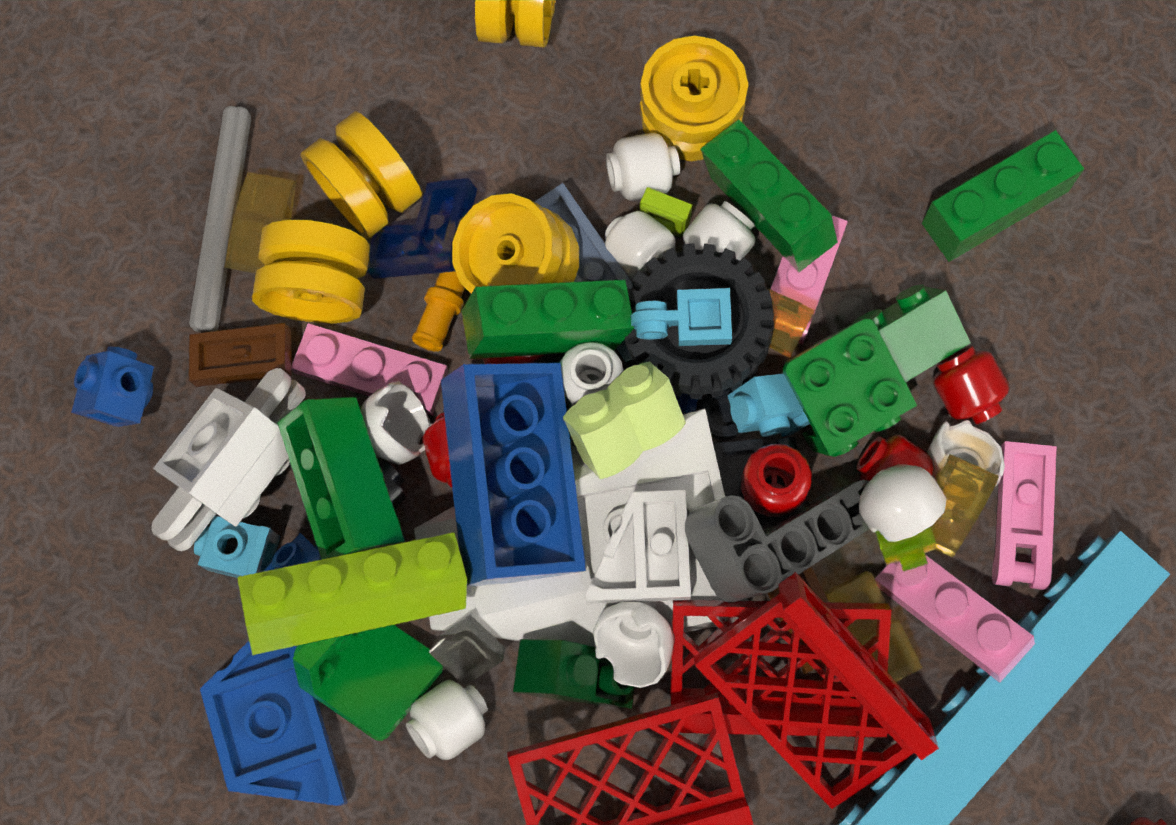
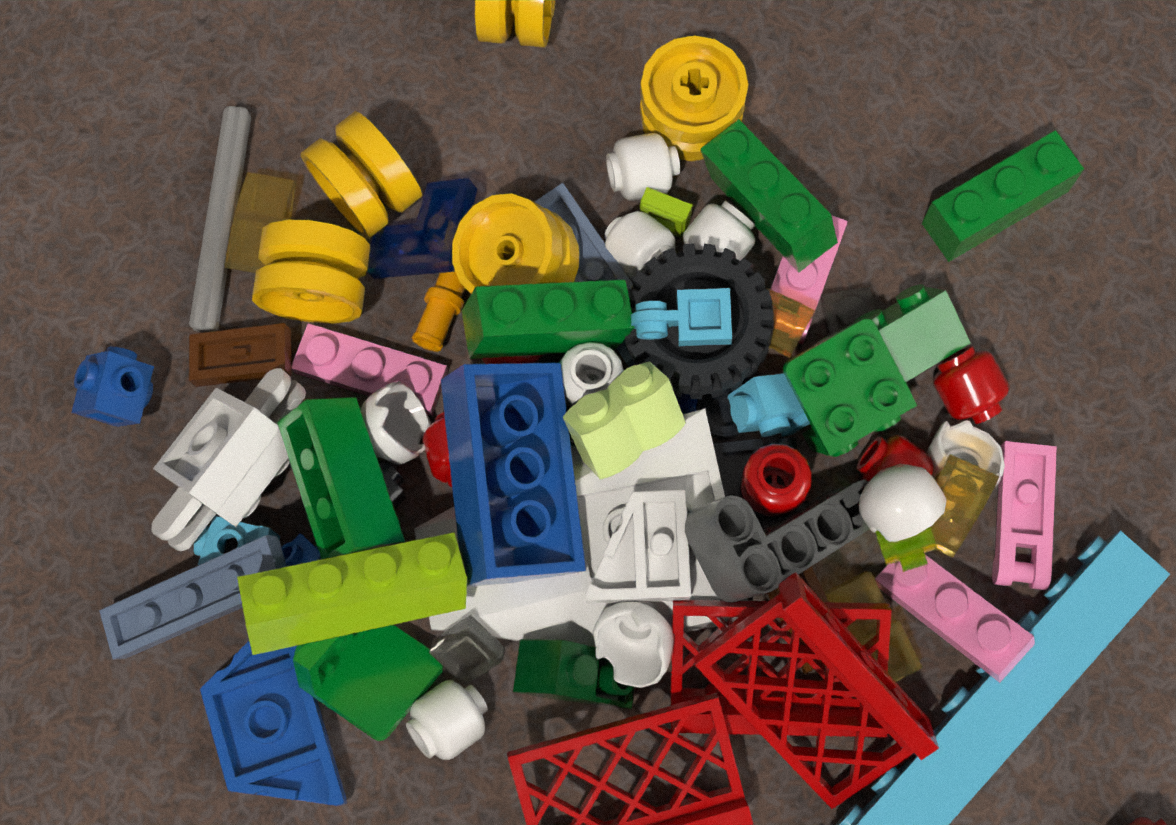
none -> sand blue plate [99,535,287,660]

